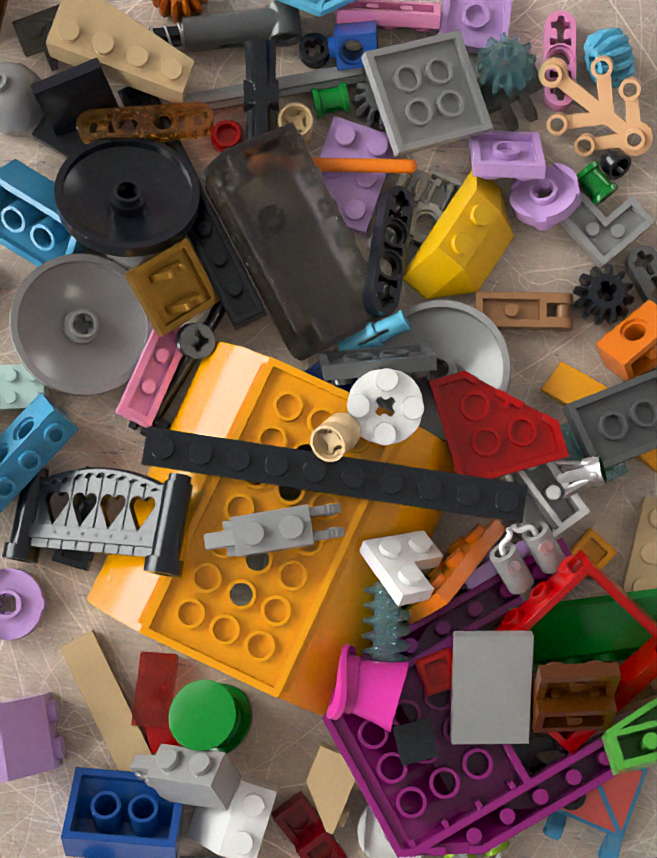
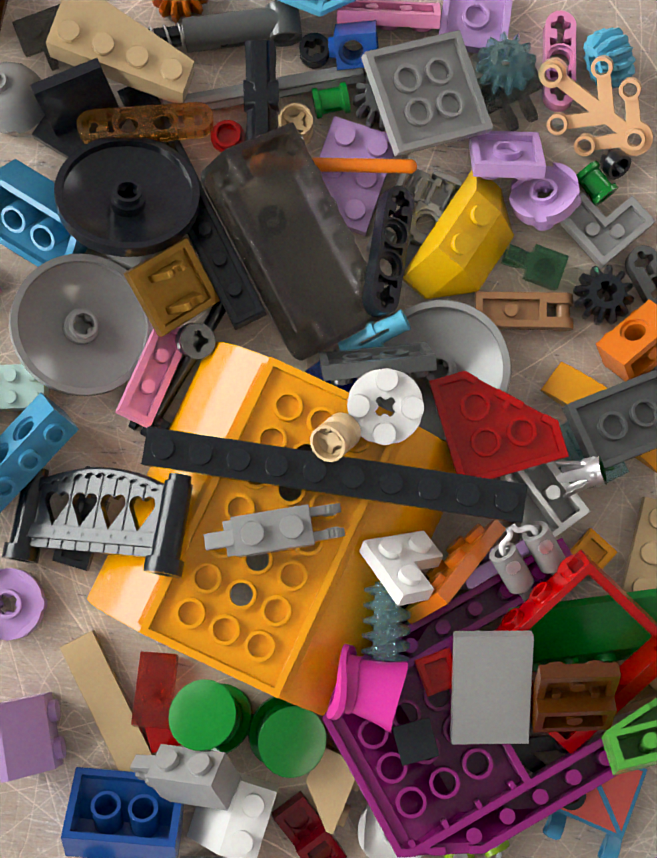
none -> green hat [248,696,326,778]
none -> clear green plate [501,244,569,291]

